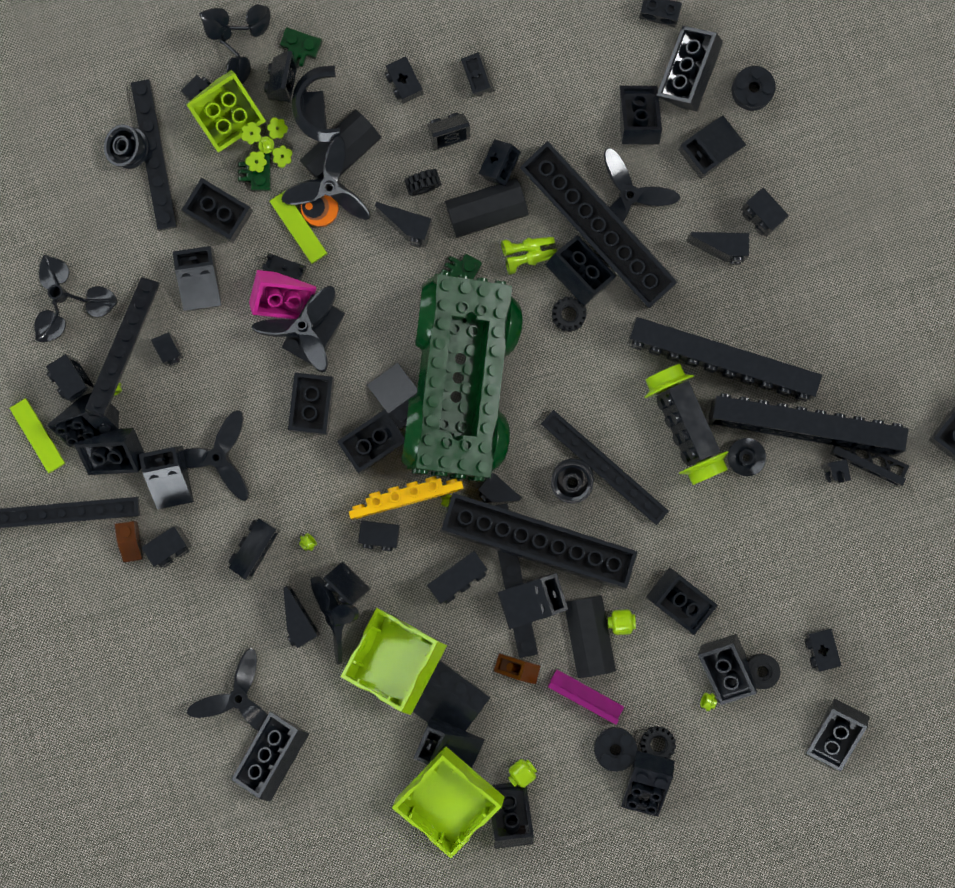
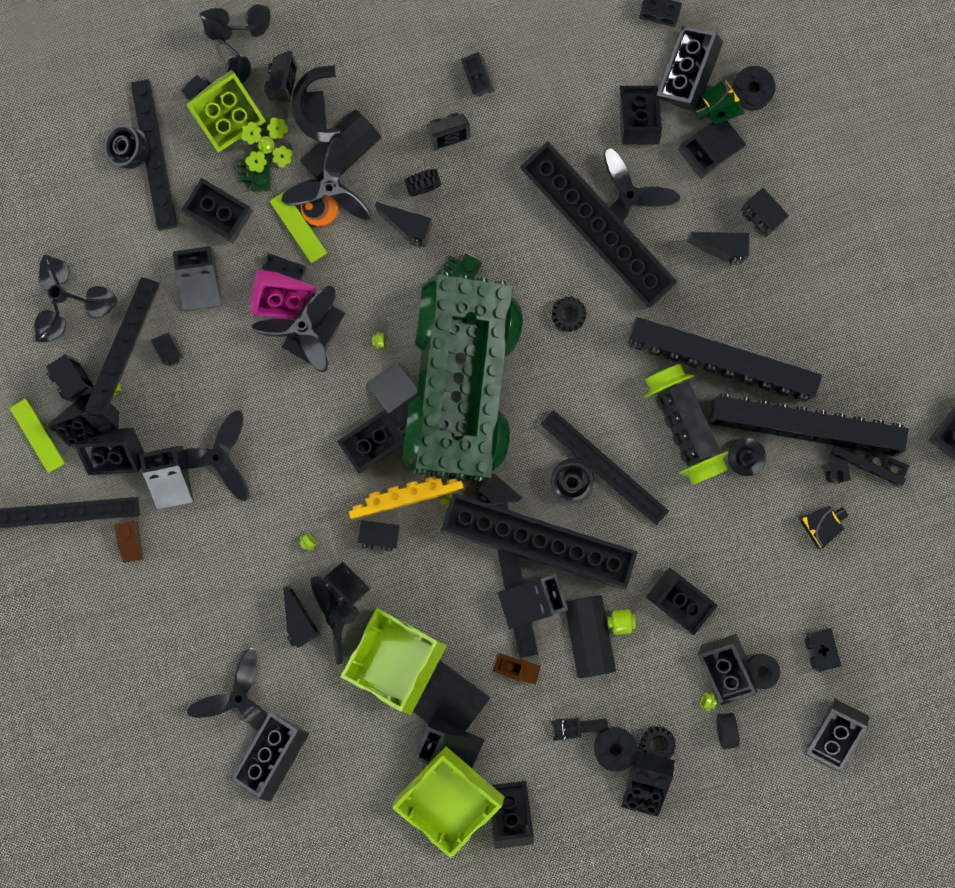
black brick [141,526,192,568] -> none
black slope [228,518,280,580] -> none
dark green hinge [280,27,322,67] -> none
black brick [288,372,334,436] -> none
black brick [384,56,423,104] -> none
black brick [427,551,488,605] -> none
black piece [445,178,529,238] -> none
black brick [479,139,521,186] -> none
lime piece [501,237,557,275] -> none
lime head [508,759,537,788] -> none
black brick [545,235,617,306] -> none
magenta fence [547,669,624,725] -> none
none -> lime plate [372,331,386,349]
none -> black connector [551,717,608,740]
none -> dark green torso [695,79,744,124]
none -> black tyre [716,713,740,749]
none -> black torso [798,506,848,550]

